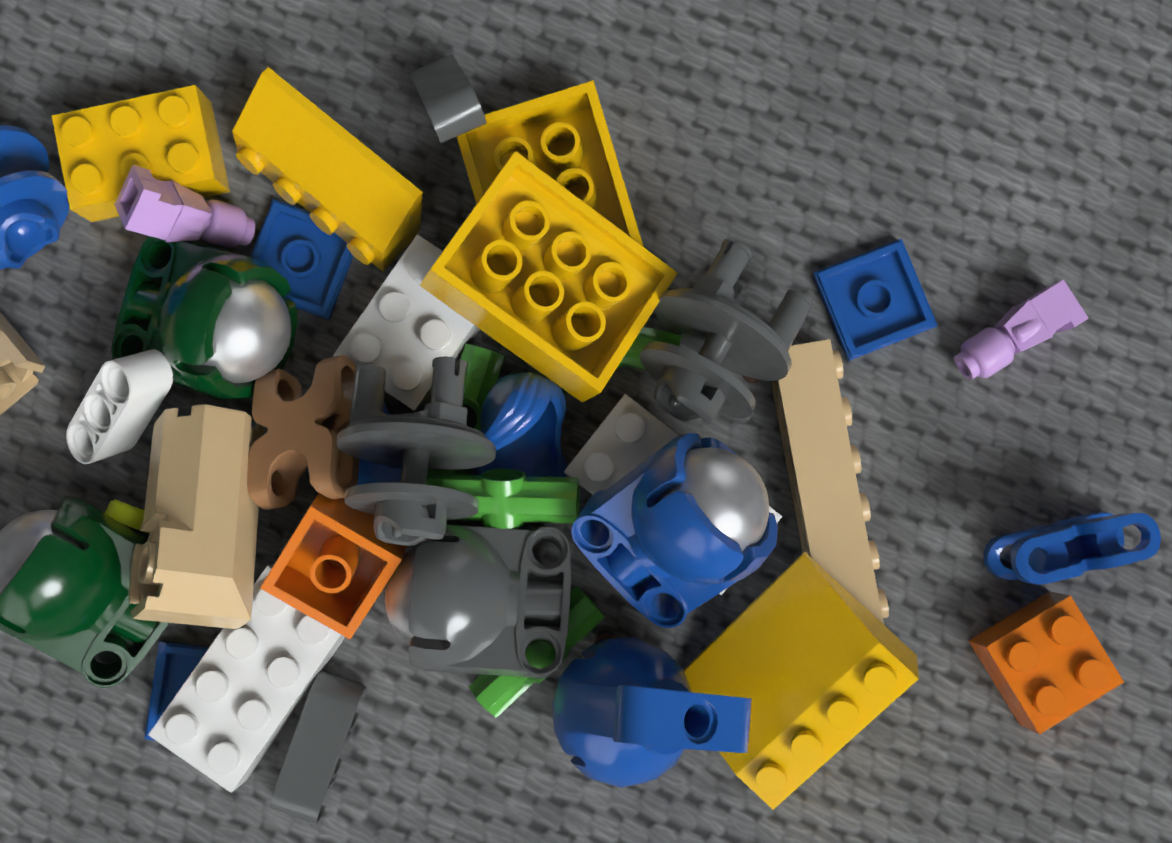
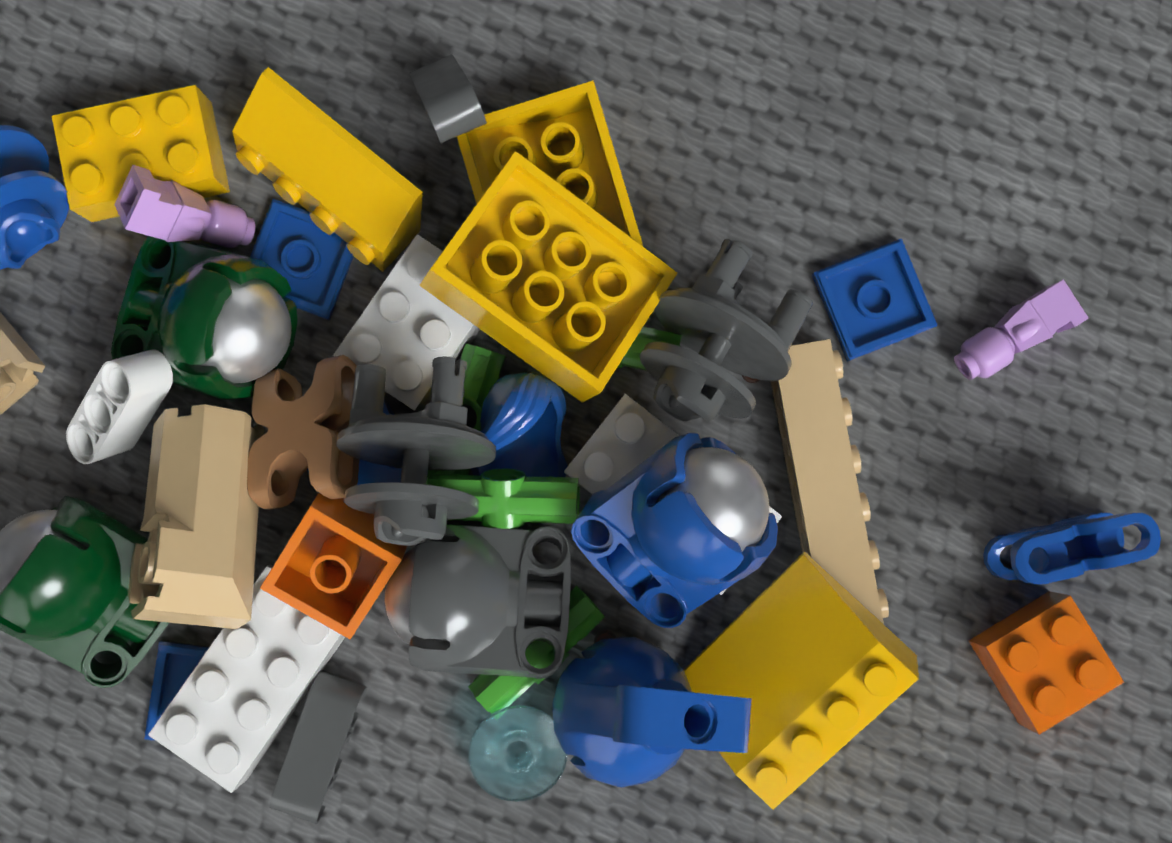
neon yellow tile [105,499,150,534] -> none
none -> clear light blue dish [469,705,568,802]

